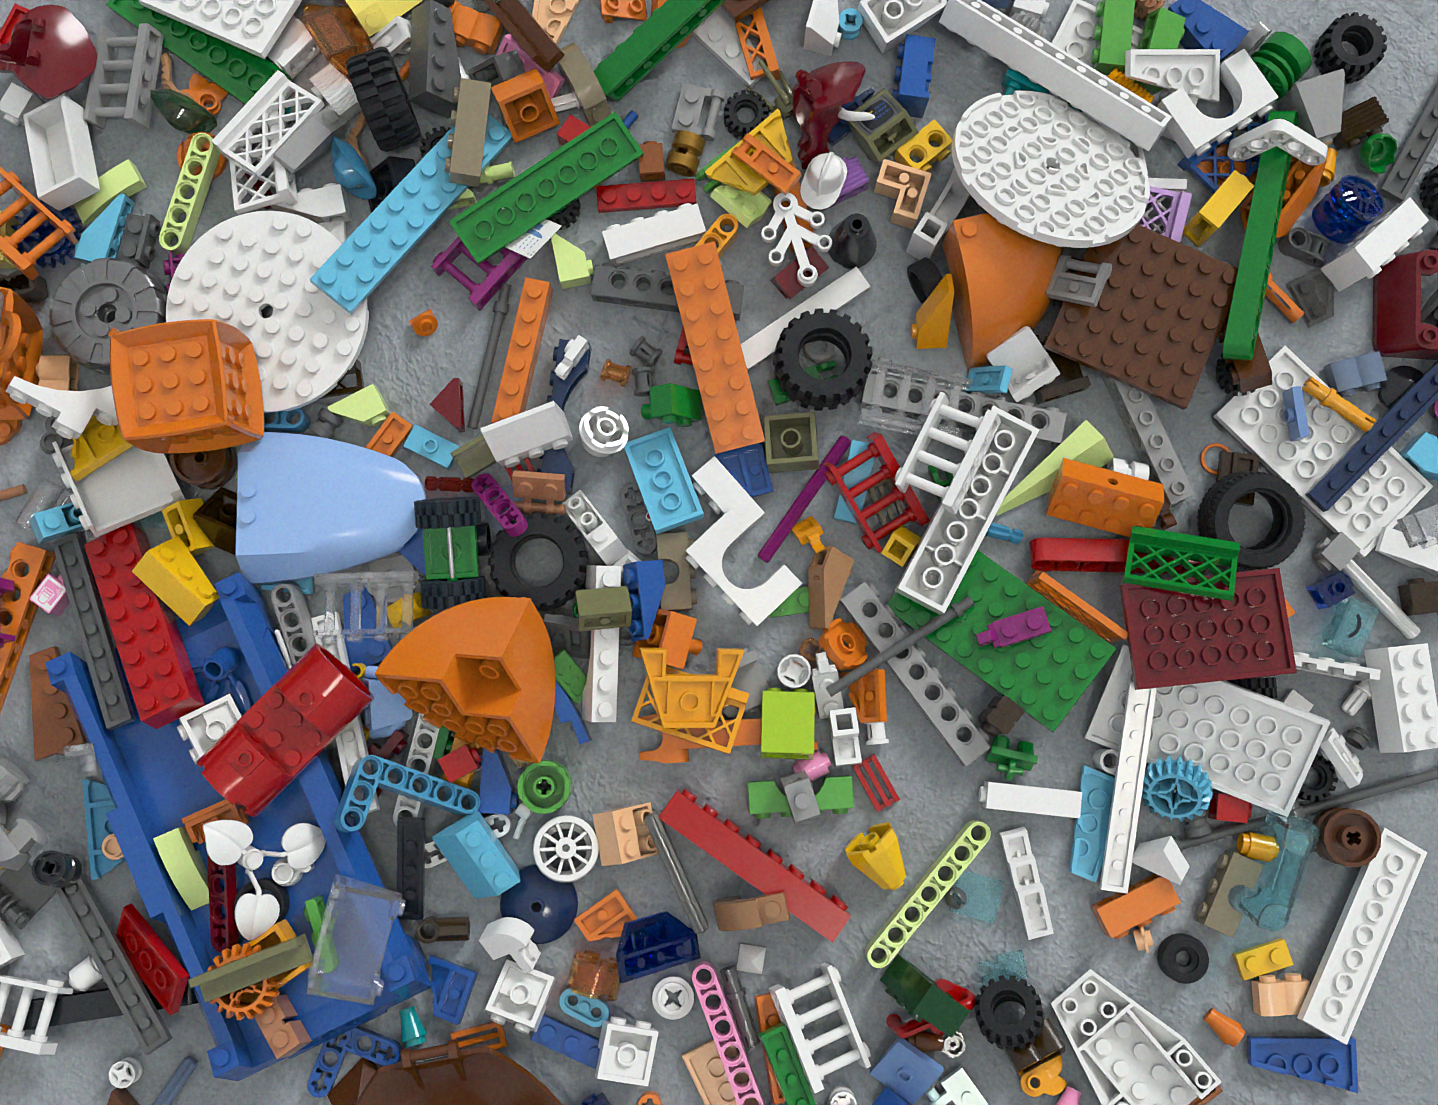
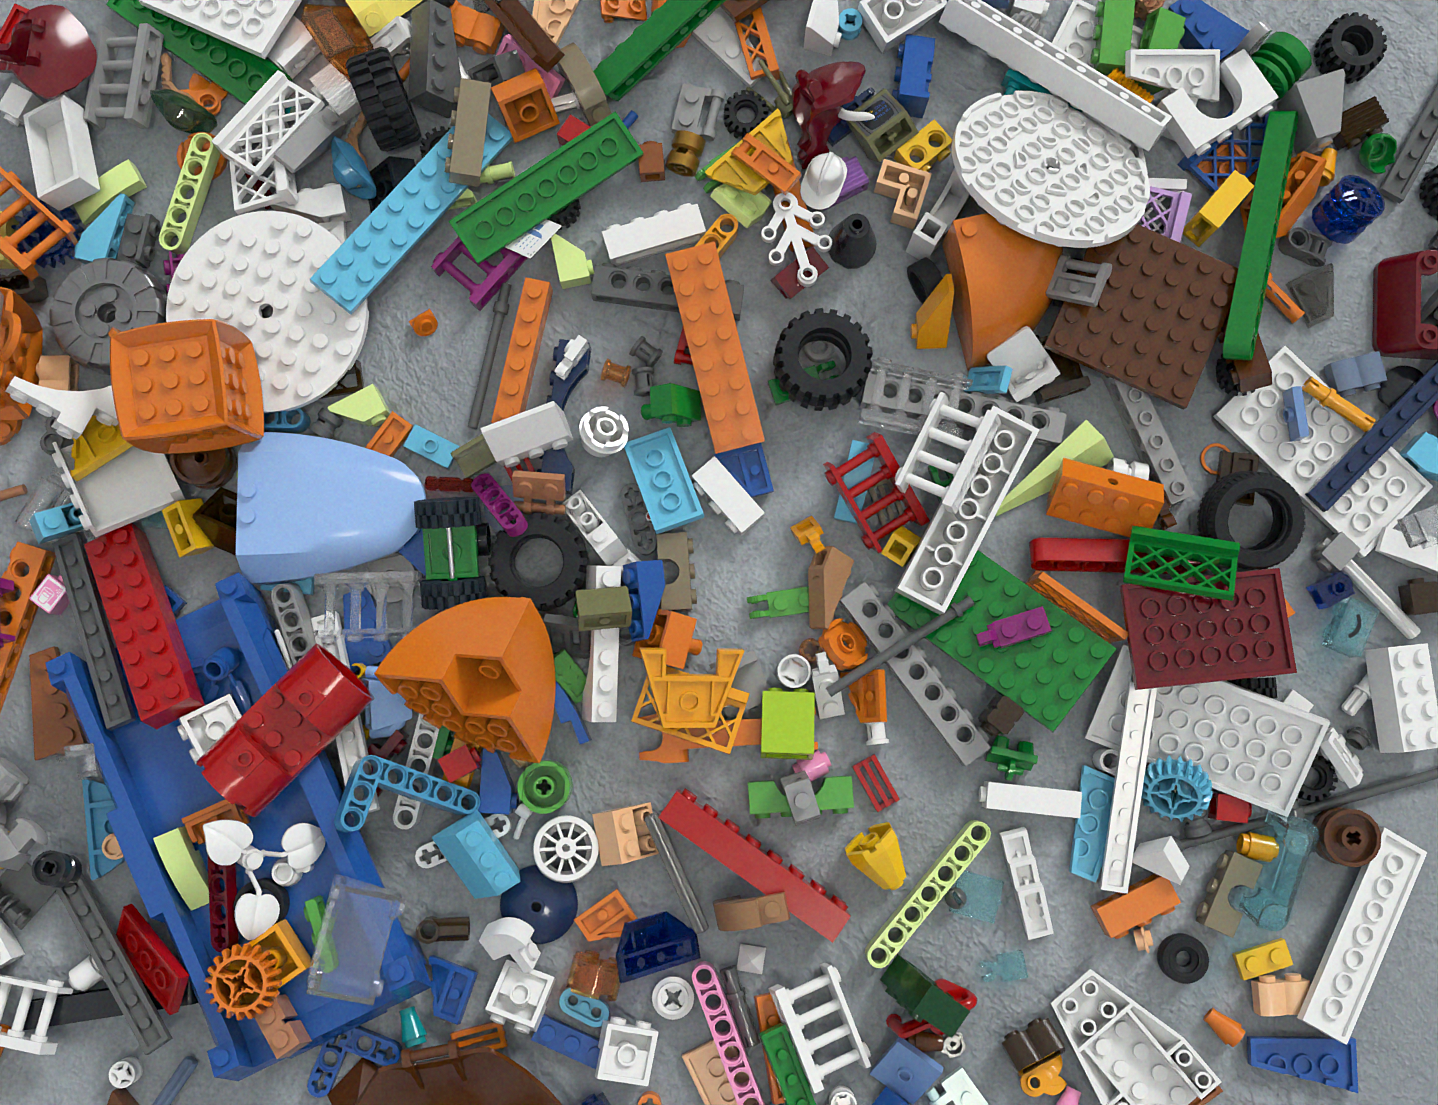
yellow wedge [132,535,219,626] -> none
olive fence [188,933,314,1003] -> none
yellow bracket [384,592,431,632] -> none
black plate [397,817,425,920] -> none
dark red slope [430,378,465,432] -> none
red plate [596,178,696,213] -> none
white arch [685,508,802,626] -> none
white tile [741,267,871,371] -> none
magenta axle [758,435,851,563] -> none
olive brick [764,412,820,473] -> none
white brick [829,707,862,767] -> none
black tyre [974,975,1044,1051] -> none
dark azure axle [986,523,1023,544] -> none
white beam [1227,119,1328,165] -> none
white wing [1294,652,1381,681] -> none
white wedge [1321,197,1429,292] -> none

